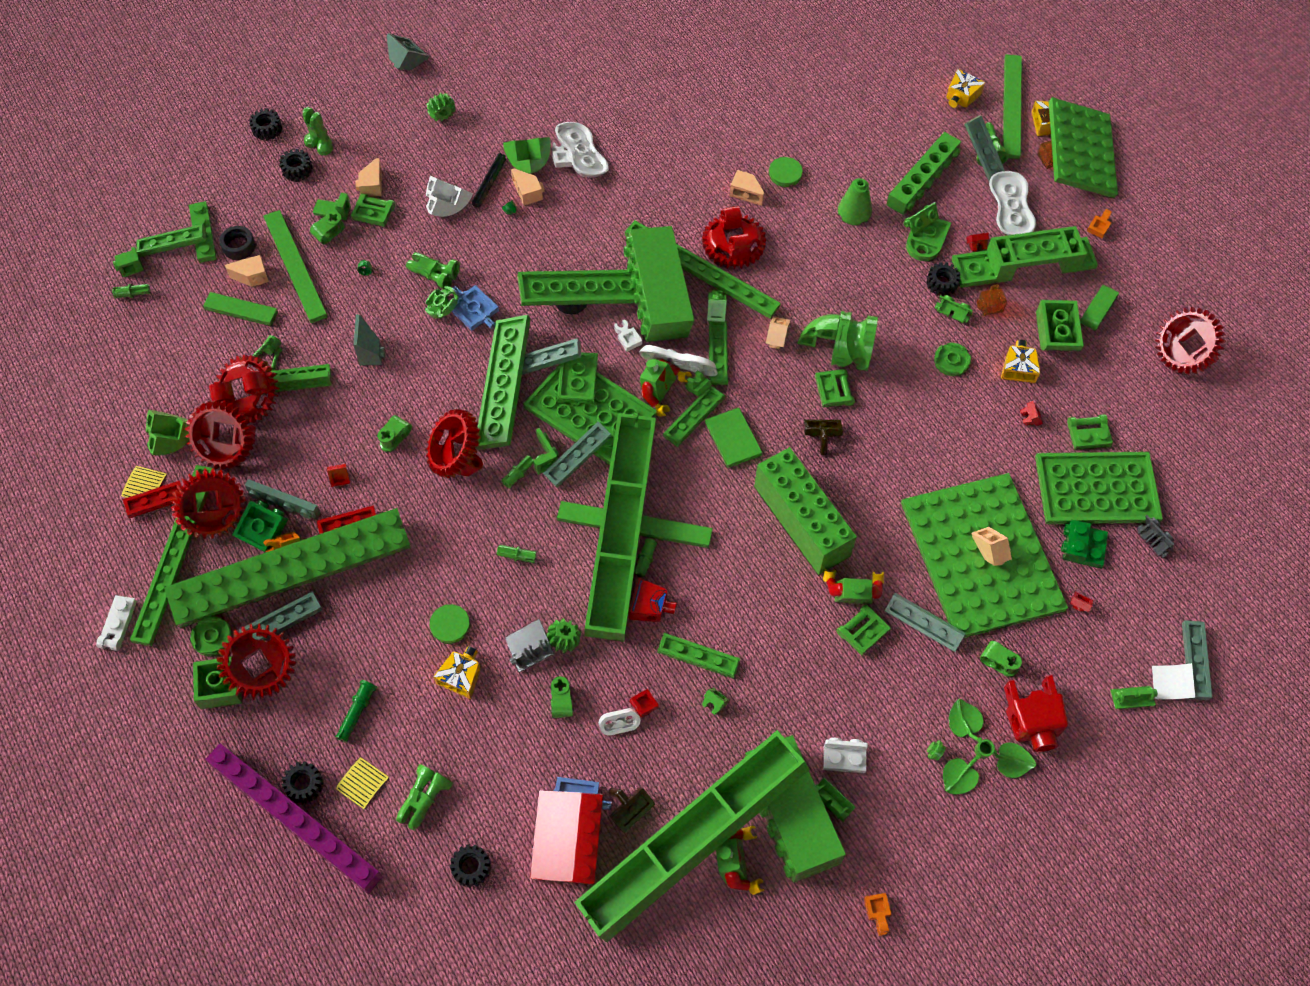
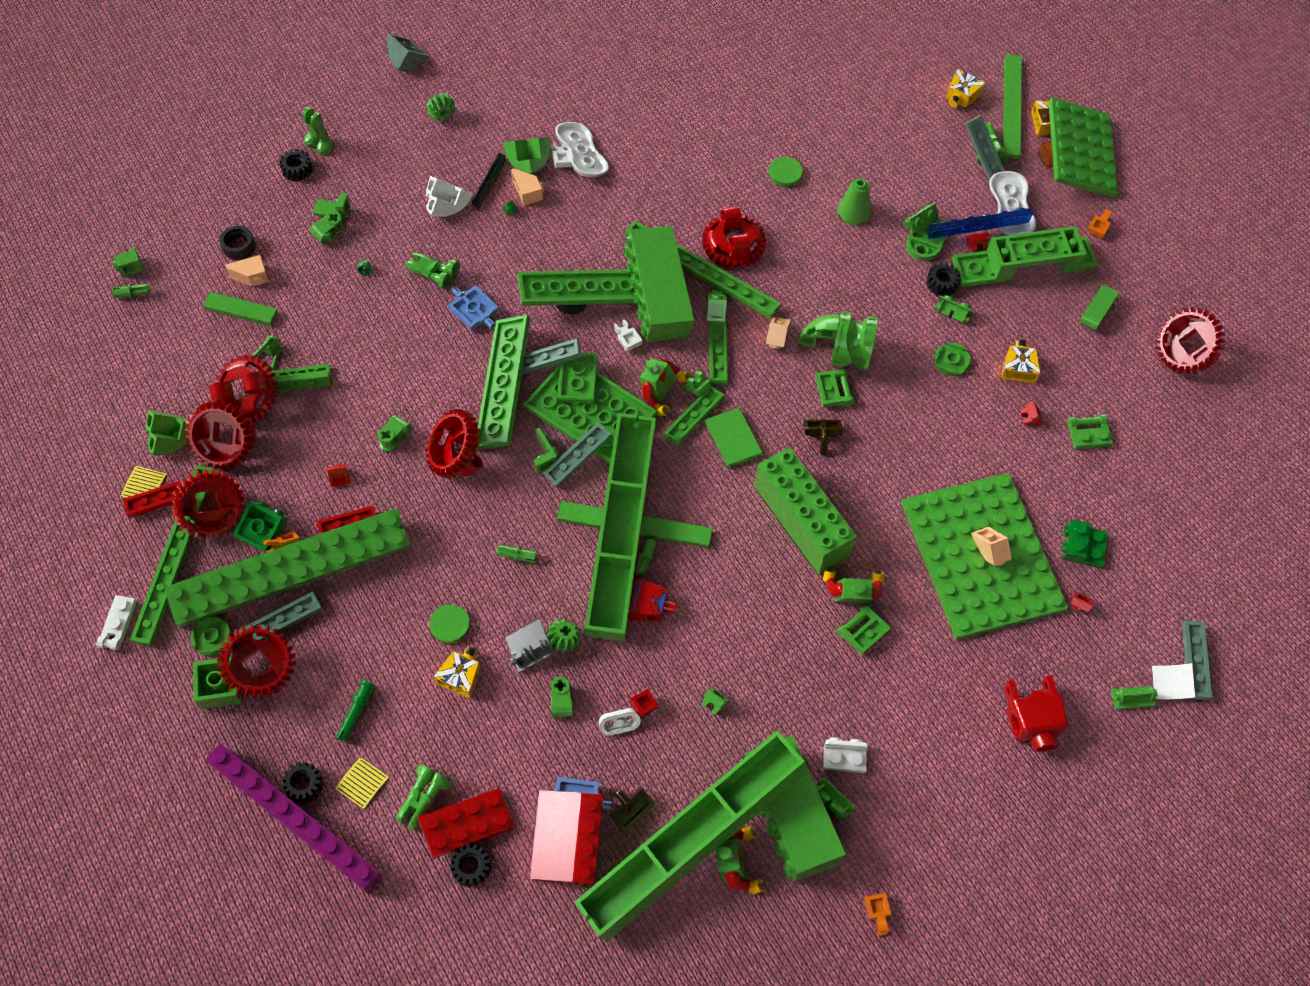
bright green tile [137,224,206,257] -> none
bright green plate [189,201,217,263] -> none
sand green plate [245,479,321,520] -> none
black tyre [249,108,282,141] -> none
bright green tile [263,210,327,323] -> none
bright green plate [351,193,395,227] -> none
sand green slope [353,314,385,365] -> none
light nougat slope [356,158,382,197] -> none
bright green piece [425,286,458,319] -> none
bright green axle [501,455,534,489] -> none
white plate [639,345,718,376] -> none
bright green tile [657,633,740,679] -> none
light nougat slope [730,170,764,206] -> none
sand green plate [885,593,966,652] -> none
bright green brick [886,132,961,215] -> none
bright green plate [927,740,946,761] -> none
bright green plant [943,699,1036,794] -> none
clear orange brick [977,284,1007,316] -> none
bright green piece [980,641,1022,677] -> none
bright green plate [1035,452,1163,524] -> none
bright green brick [1036,300,1083,351] -> none
dark grey hinge [1137,515,1175,558] -> none
none -> red plate [418,788,515,859]
none -> clear blue plate [927,208,1033,240]

